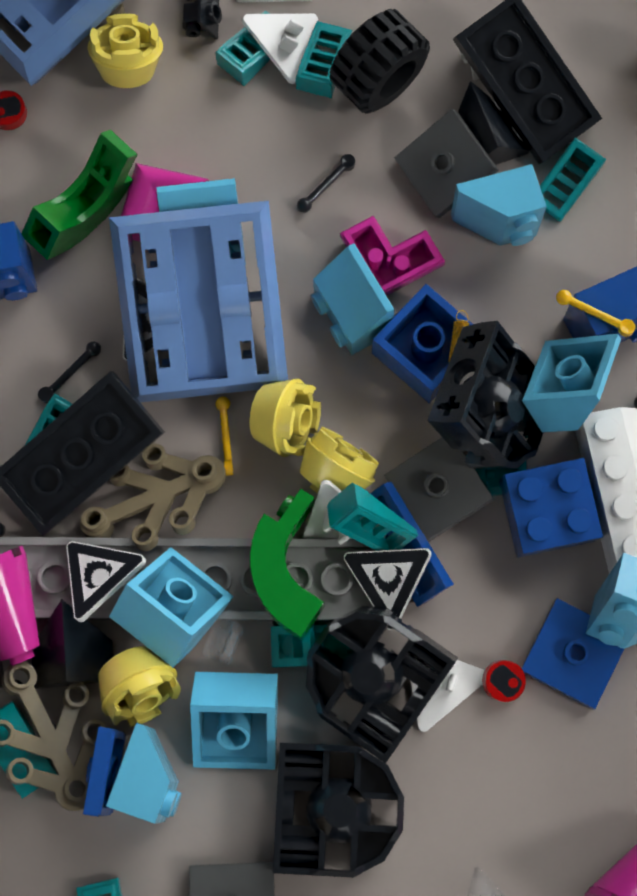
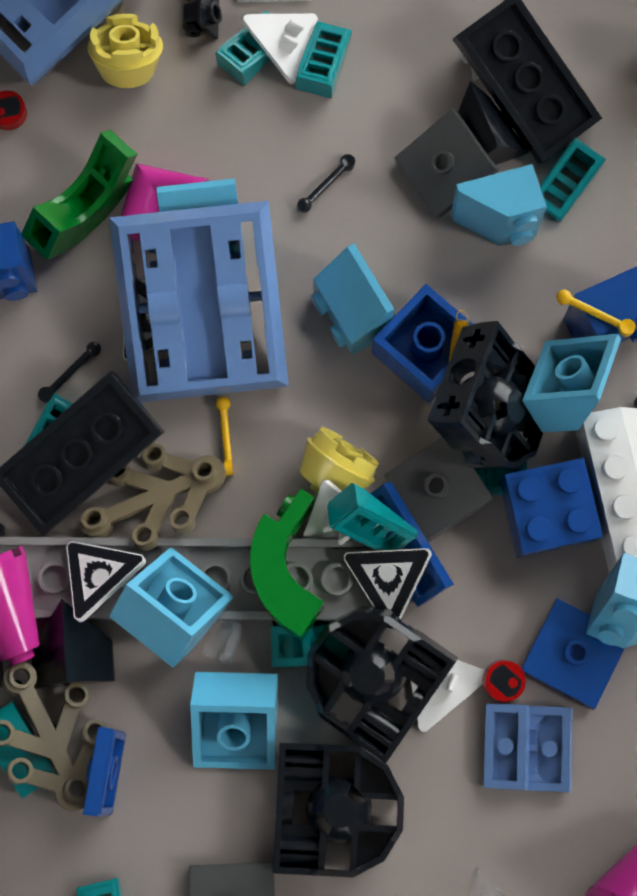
light yellow cone [98,646,181,727] -> none
medium azure slope [106,723,182,824] -> none
light yellow cone [249,379,321,457] -> none
black tyre [329,9,430,114] -> none
dark pink brick [340,215,445,296] -> none
none -> medium blue slope [483,704,573,793]

